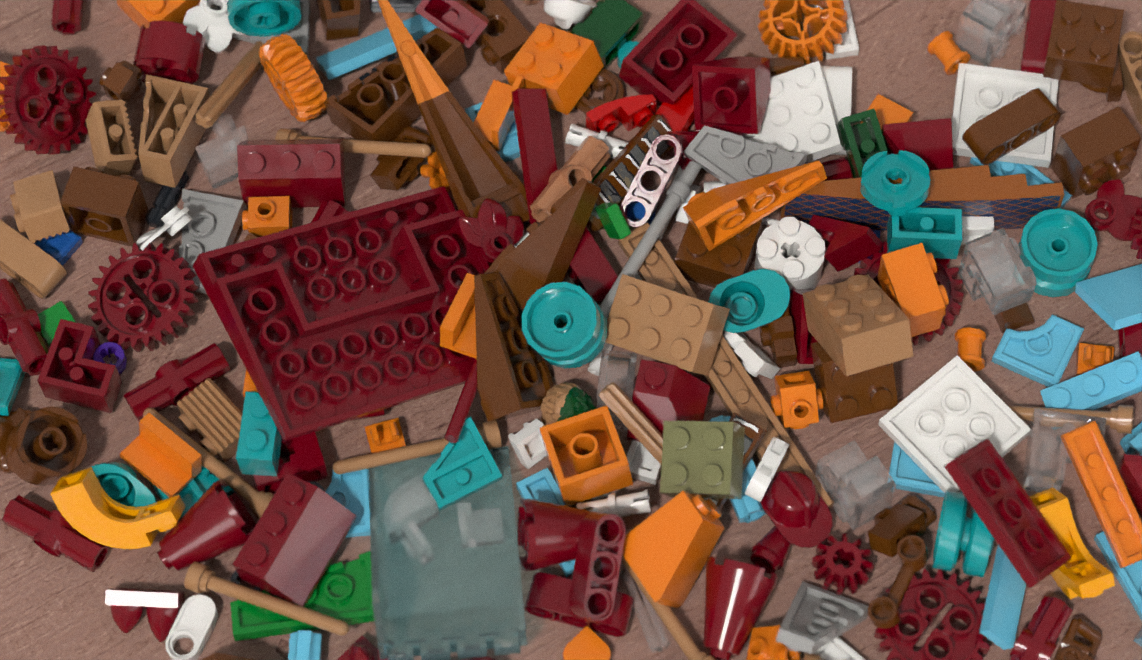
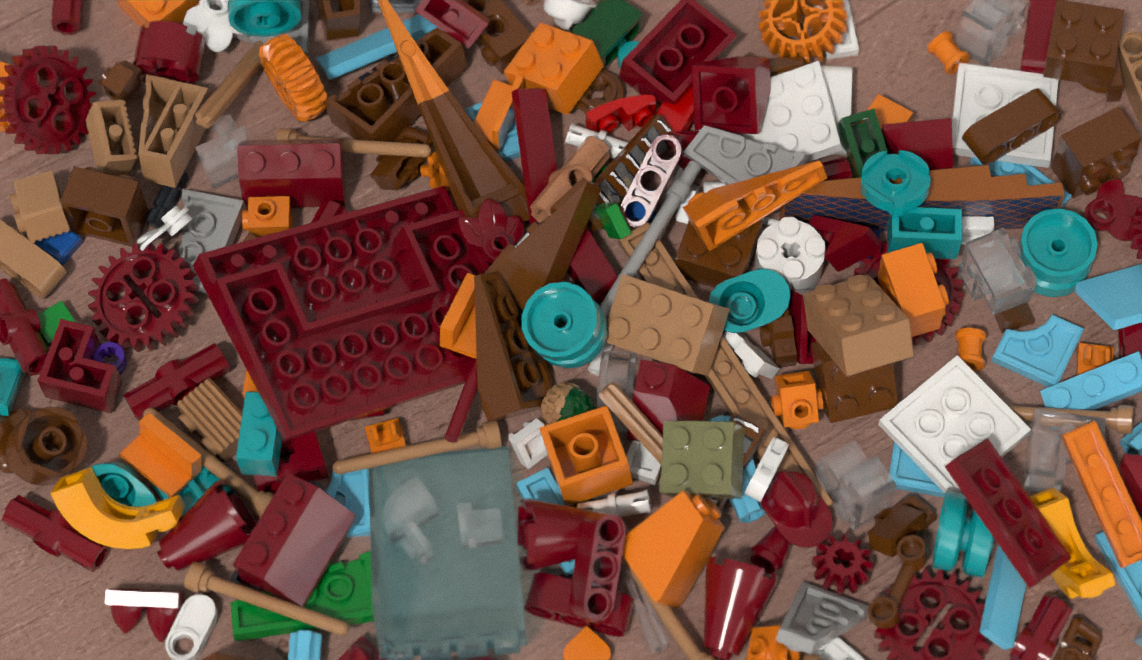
teal wing [423,417,502,511] -> none

